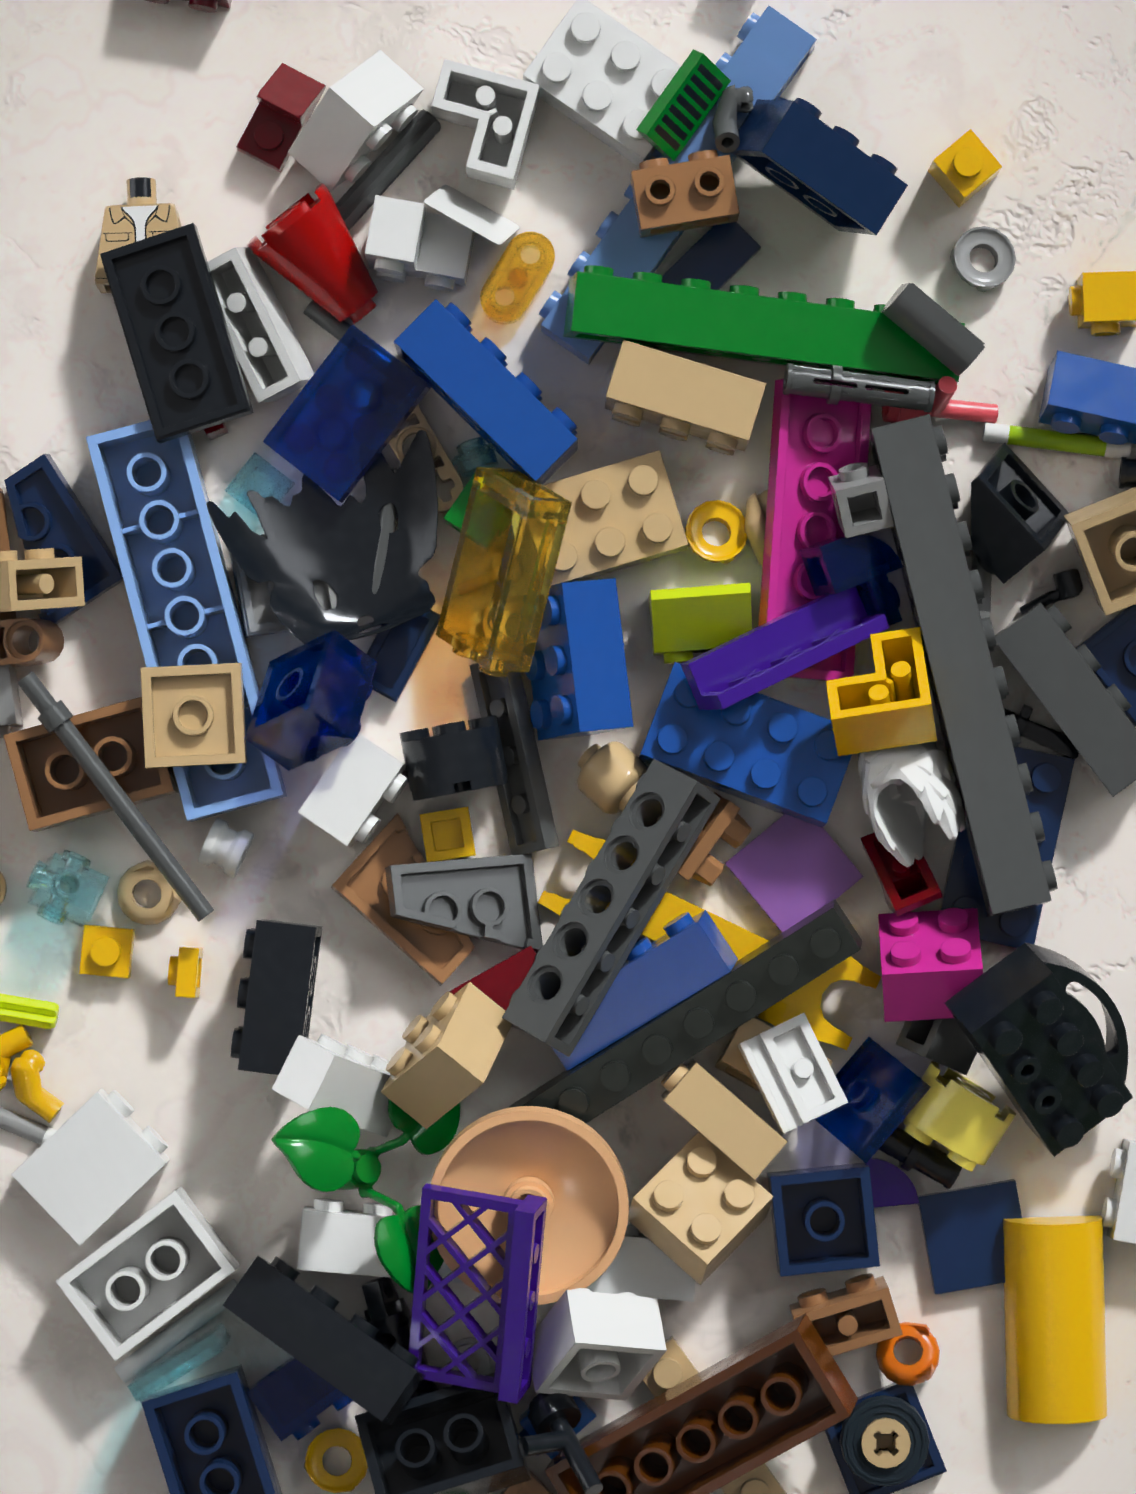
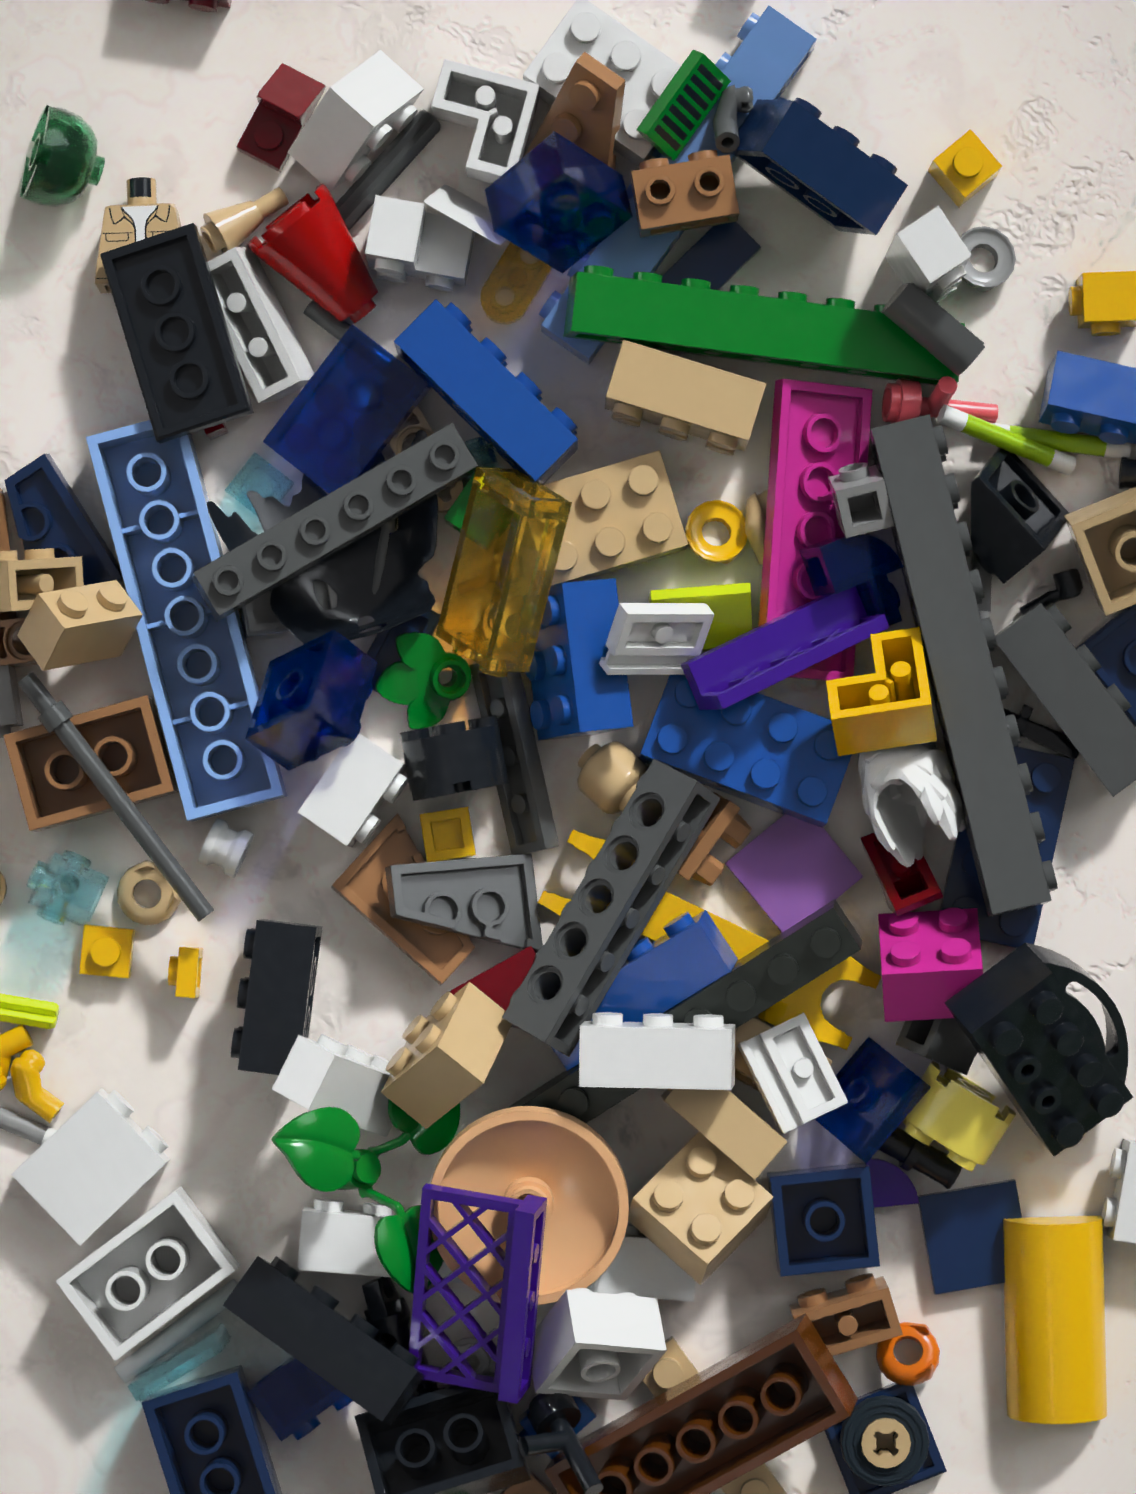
tan plate [140,663,247,768] -> none
yellow piece [304,1428,368,1493] -> none
dark grey pin [783,363,935,413] -> none
none -> tan brick [17,580,143,671]
none -> clear green cylinder [19,105,105,207]
none -> dark grey brick [192,422,478,622]
none -> tan cone [200,187,289,253]
none -> green plate [375,632,471,729]
none -> clear blue brick [485,131,633,274]
none -> medium nougat wing [522,52,625,216]
none -> white brick [579,1012,735,1090]
none -> white plate [599,603,715,675]
none -> white brick [884,205,972,303]
none -> lime bar [937,405,1076,475]

